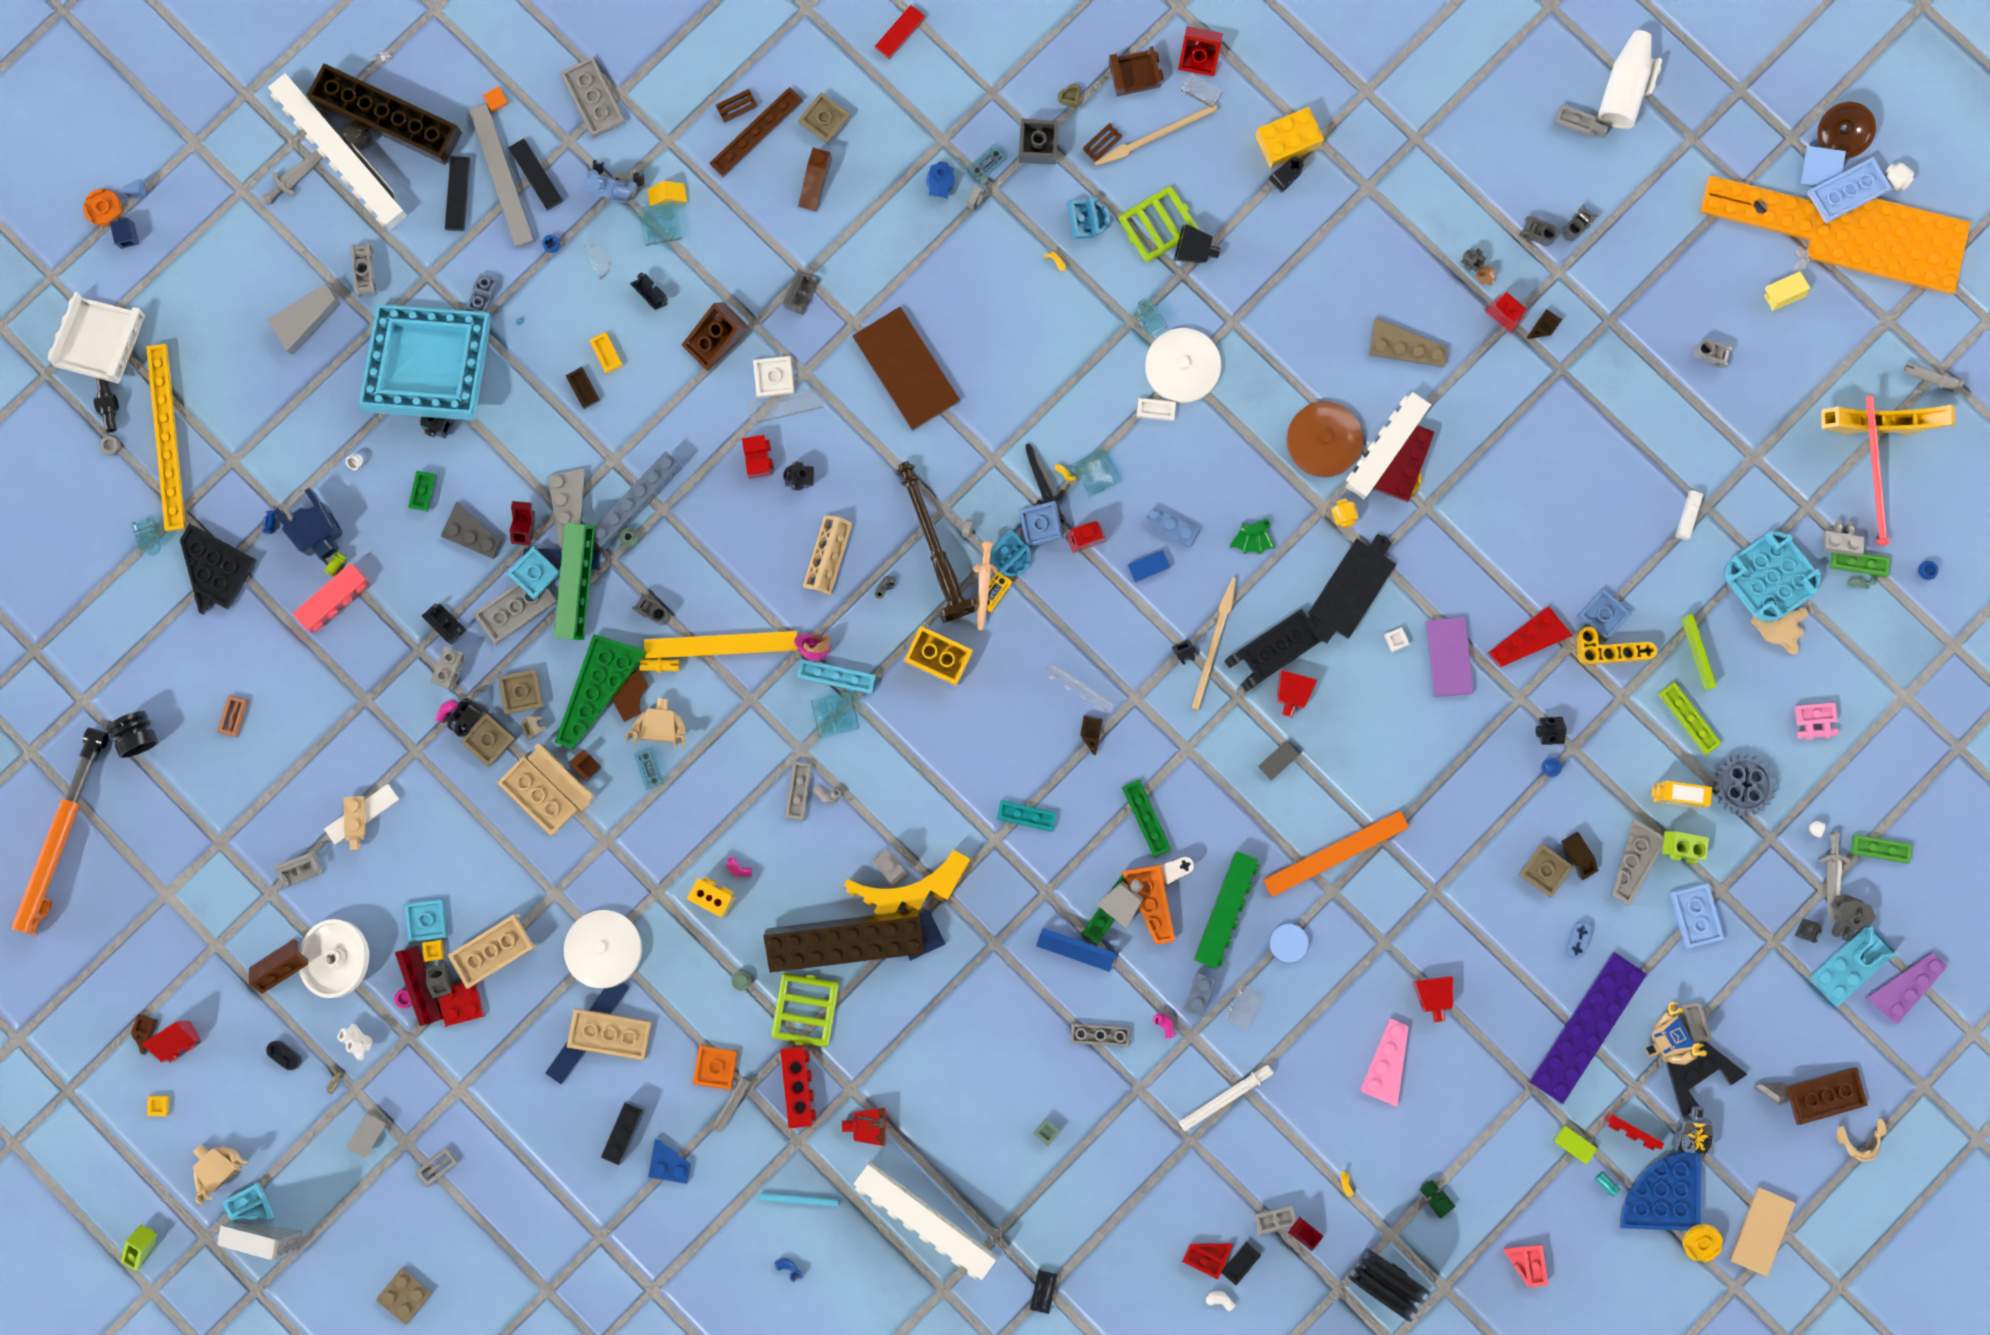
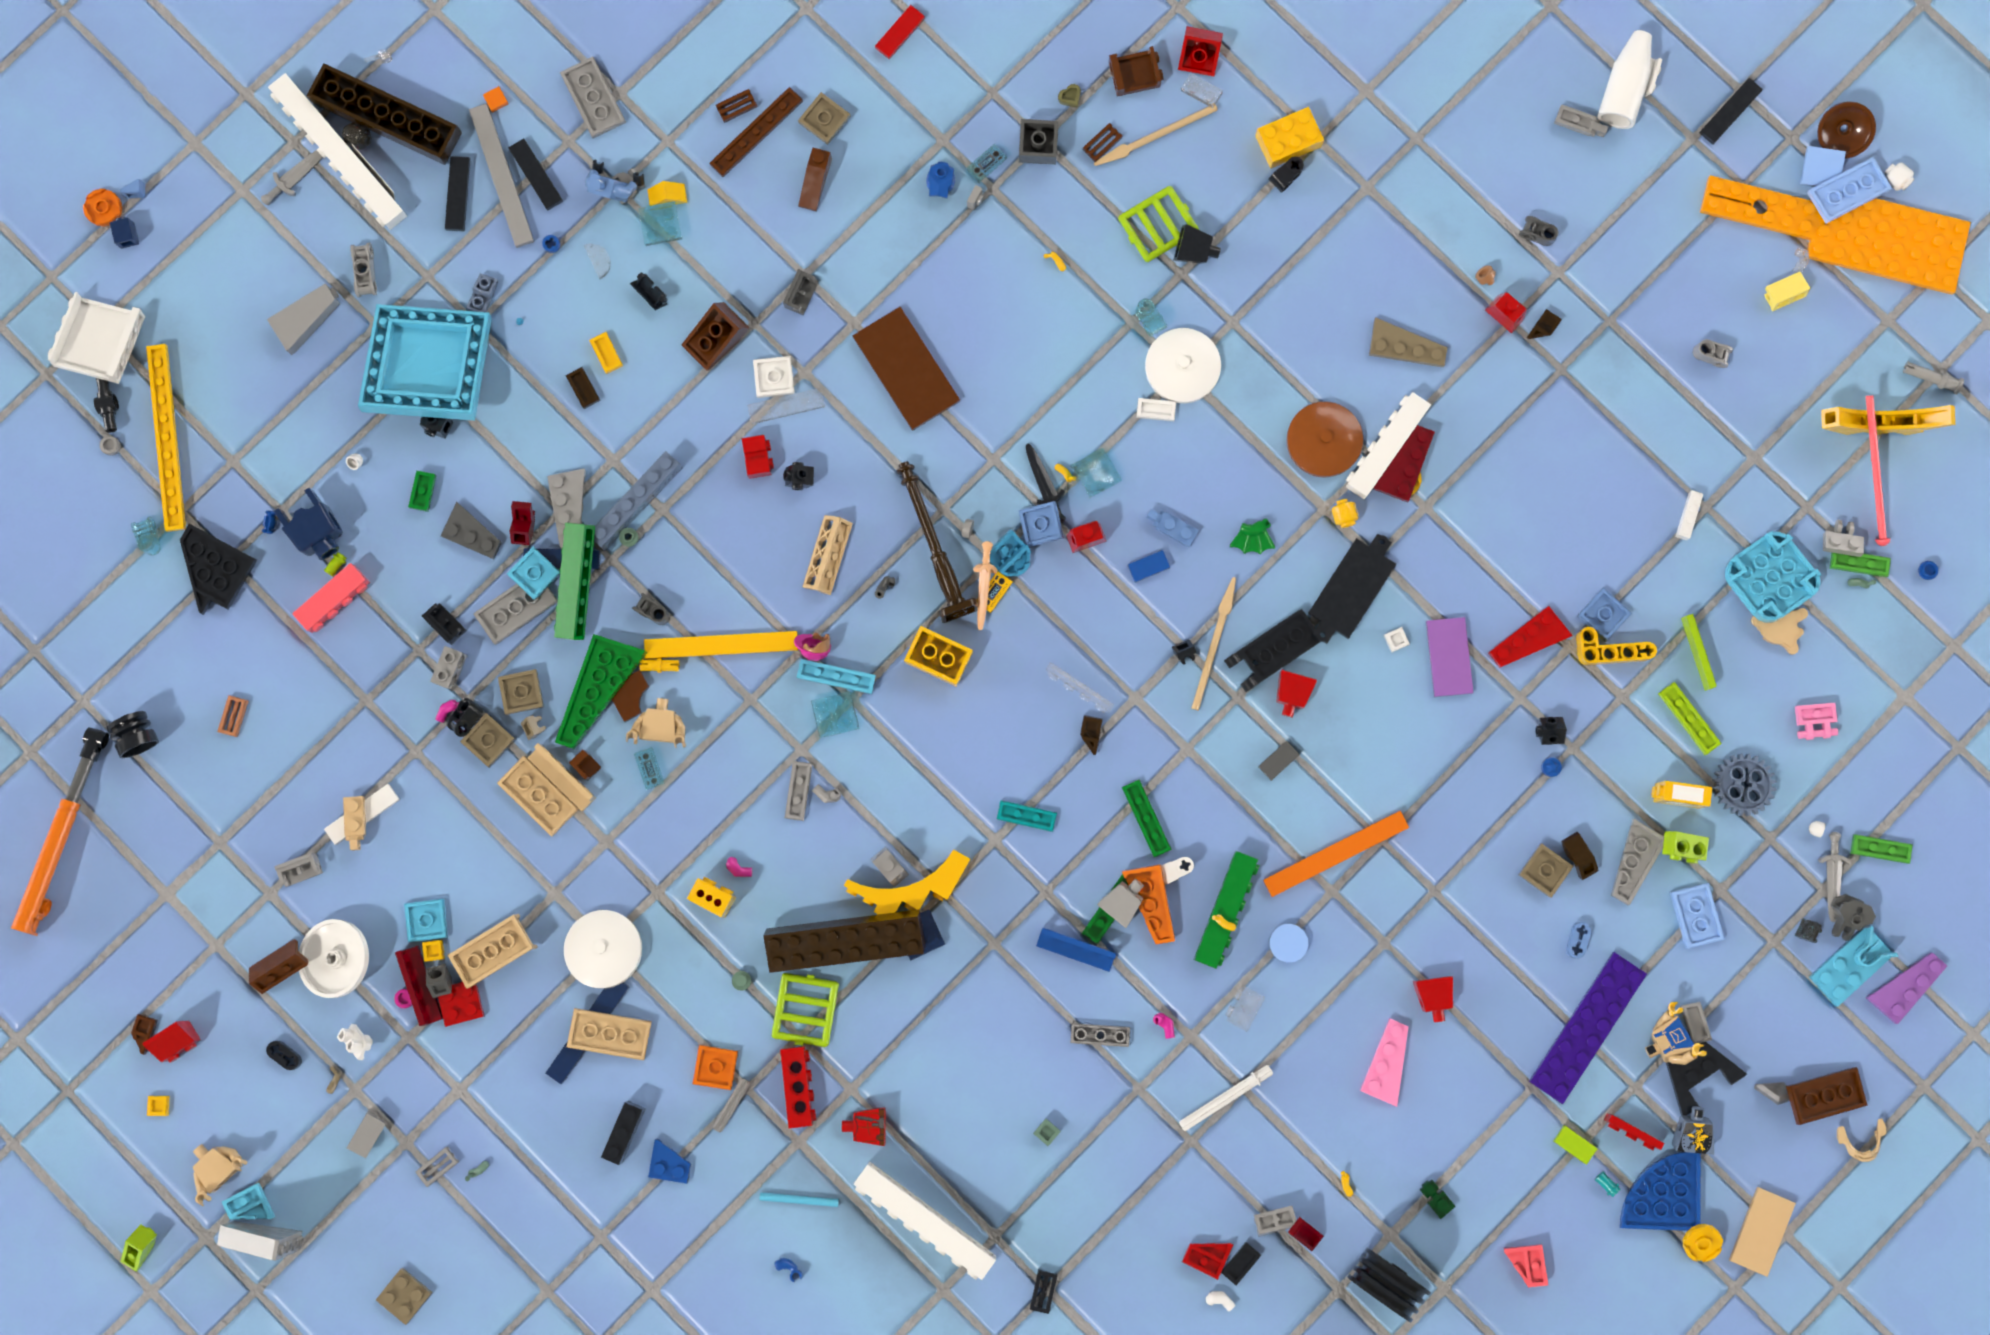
dark azure slope [1067,197,1110,239] -> none
sand blue brick [1182,973,1216,1017] -> none
dark grey gear [1461,248,1486,272] -> none
dark grey piece [1563,204,1598,241] -> none
none -> sand green piece [465,1161,489,1181]
none -> yellow piece [1212,915,1236,931]
none -> black tile [1699,78,1763,145]

